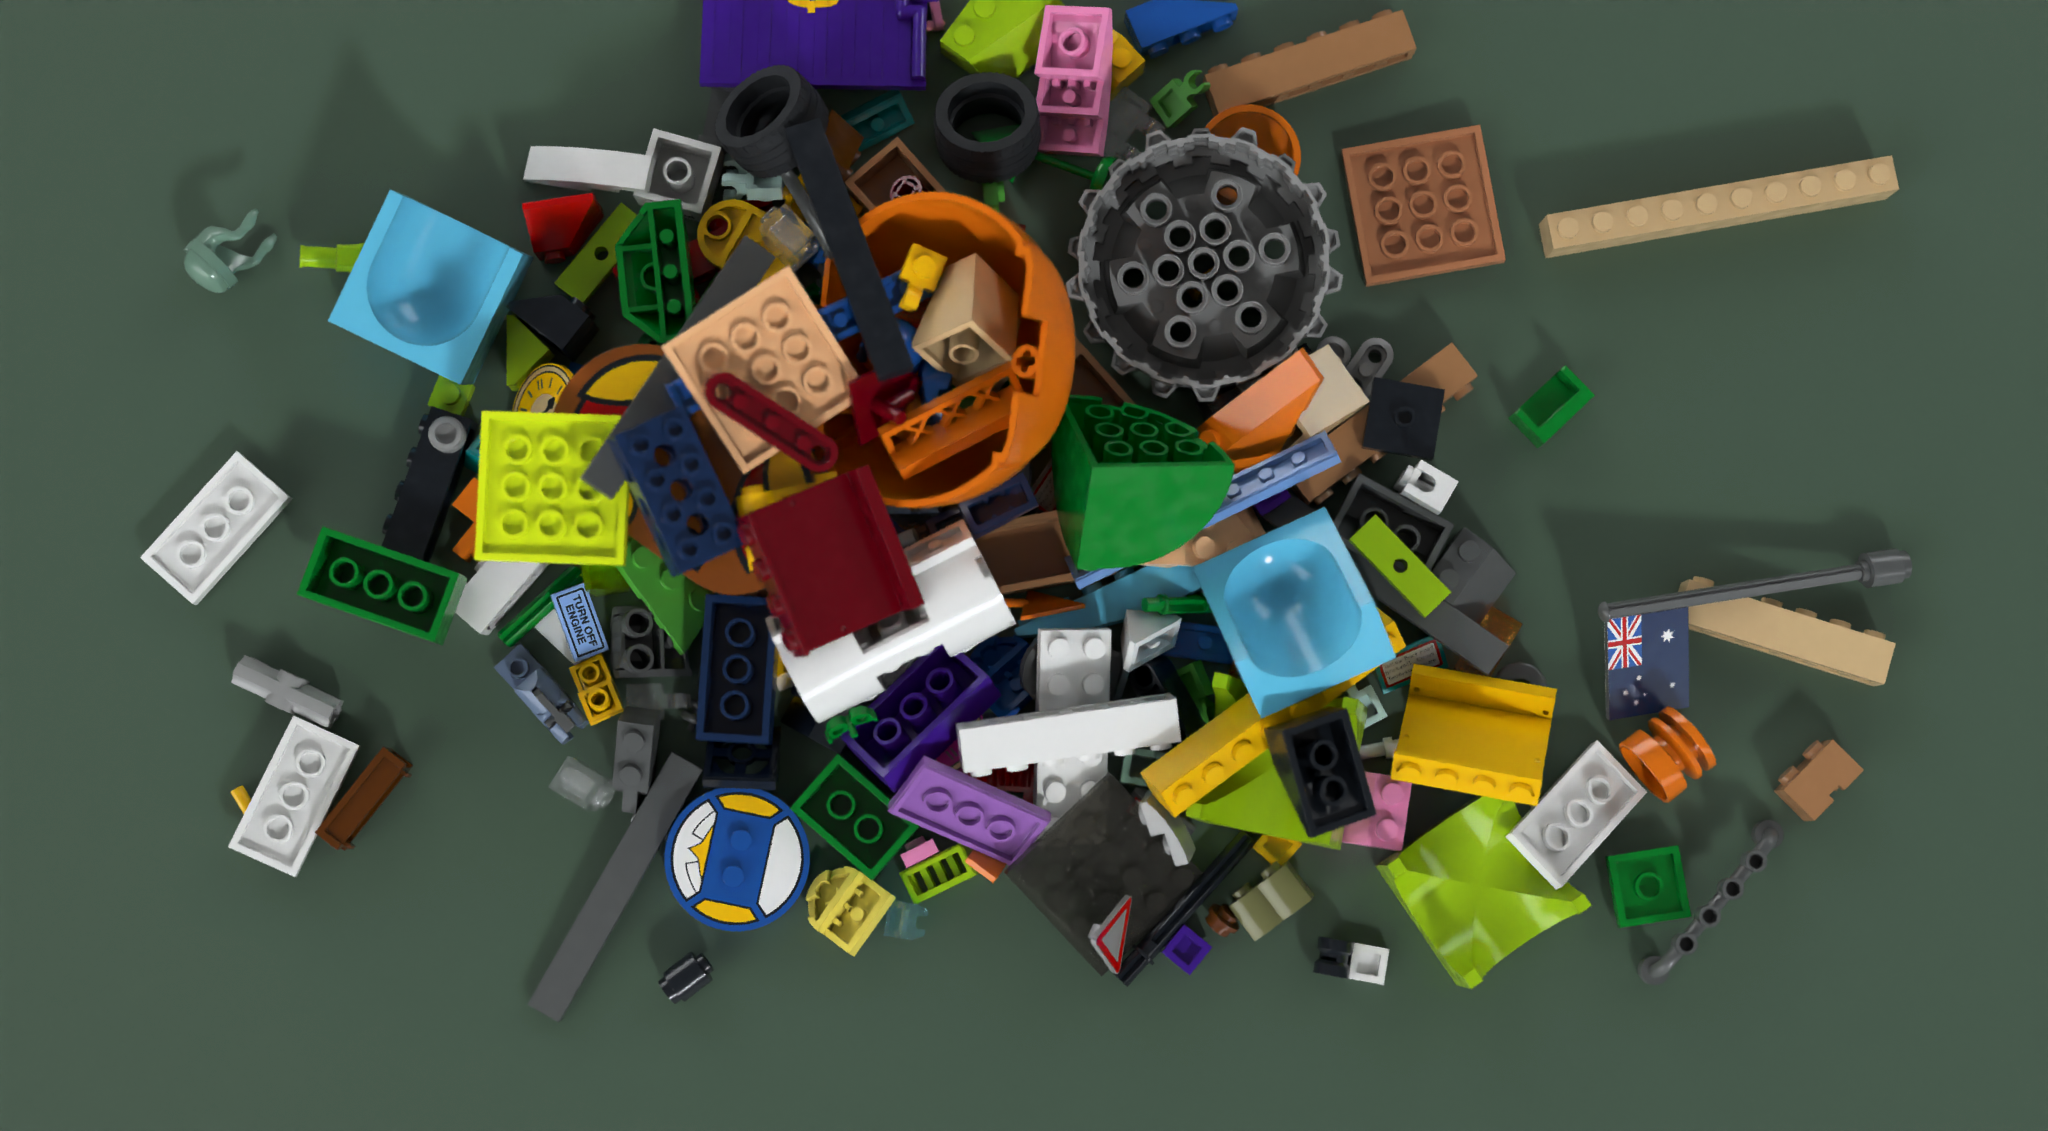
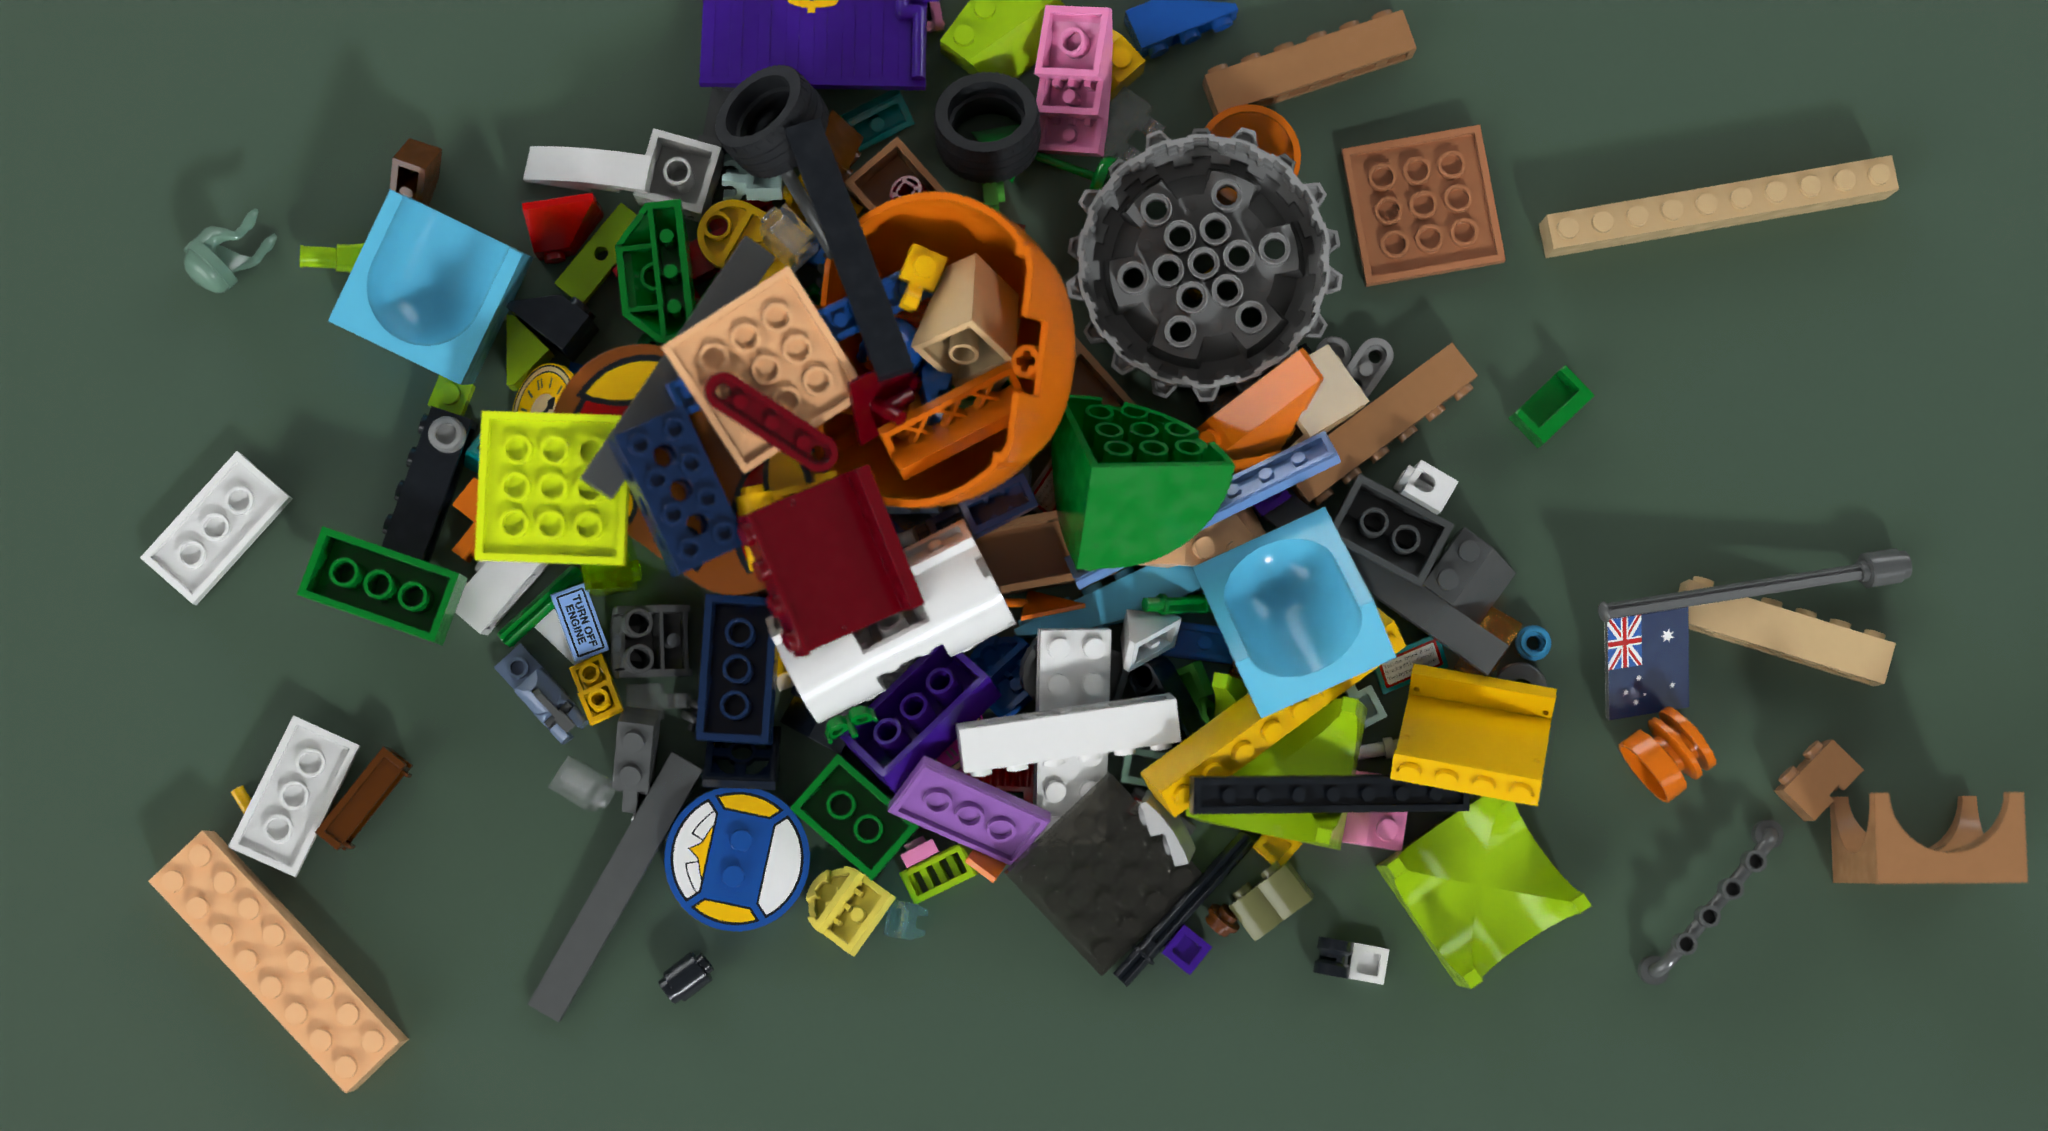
light grey piece [231,655,344,728] -> none
bright green wing [615,537,720,655] -> none
light grey piece [1088,895,1132,974] -> none
bright green plate [1149,70,1211,128] -> none
black slope [1264,707,1377,838] -> none
lime tile [1348,514,1451,618] -> none
black plate [1362,377,1445,461] -> none
white plate [1505,740,1647,889] -> none
green plate [1605,845,1692,928] -> none
none -> light nougat brick [148,830,409,1093]
none -> reddish brown slope [389,138,442,206]
none -> black tile [1189,774,1470,814]
none -> dark azure plate [1515,625,1551,661]
none -> medium nougat piece [1830,792,2028,884]

